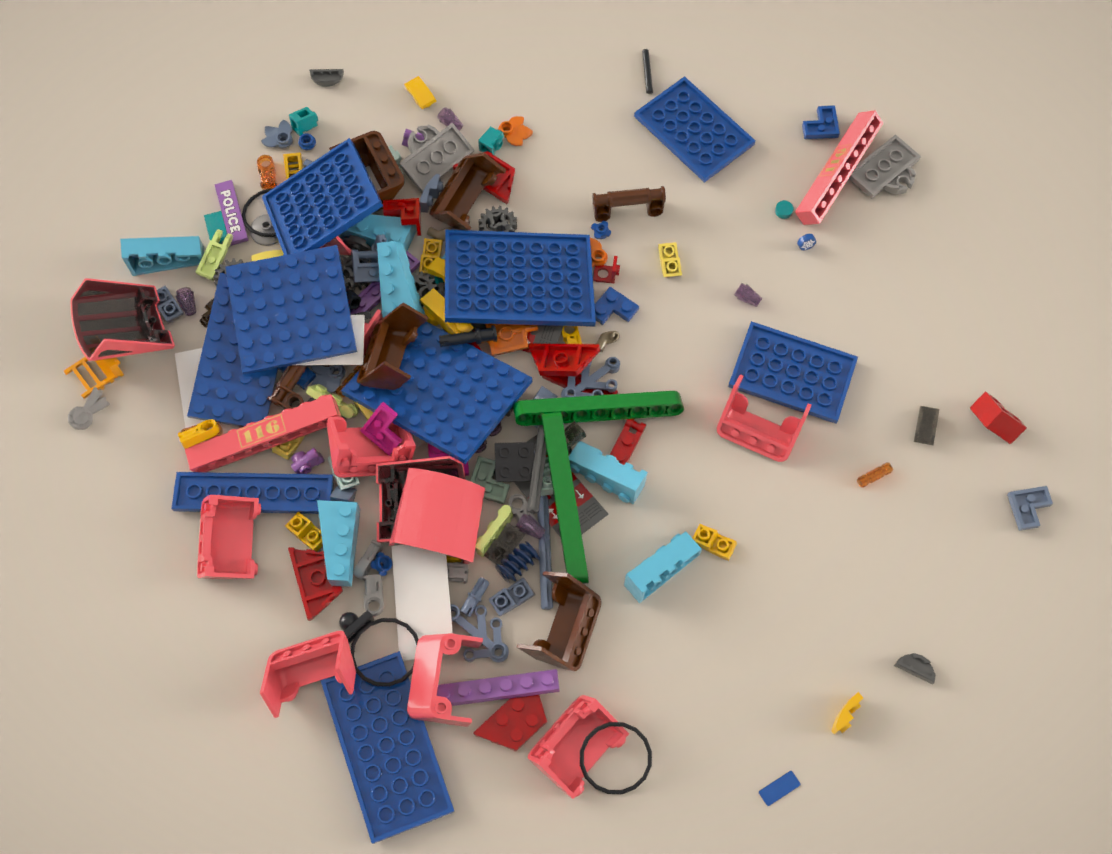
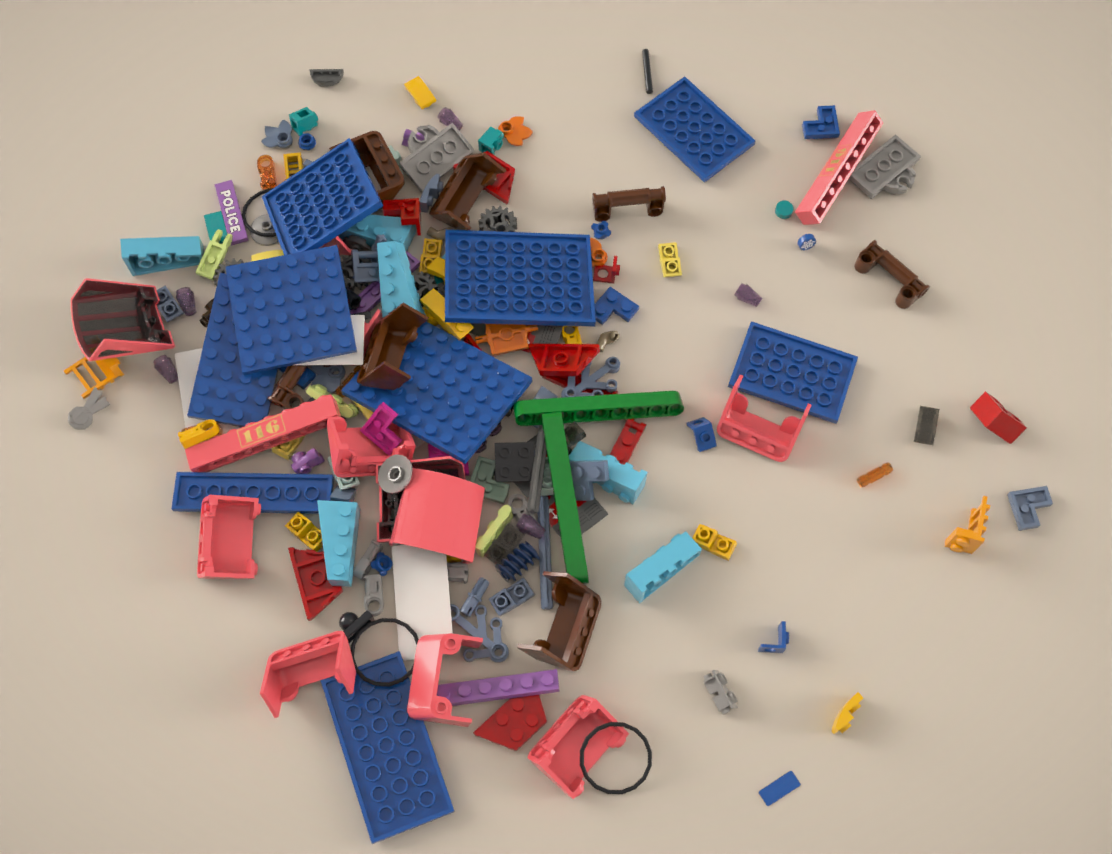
black pin [439,325,497,347] -> none
dark grey plate [894,653,936,684] -> none
none -> cone [153,355,178,384]
none -> light grey dish [378,454,412,494]
none -> sand blue plate [570,460,610,501]
none -> blue bracket [686,417,717,452]
none -> light grey hinge [703,670,738,715]
none -> blue bracket [758,621,789,653]
none -> reddish brown piece [854,240,930,309]
none -> light orange plate [944,496,990,554]

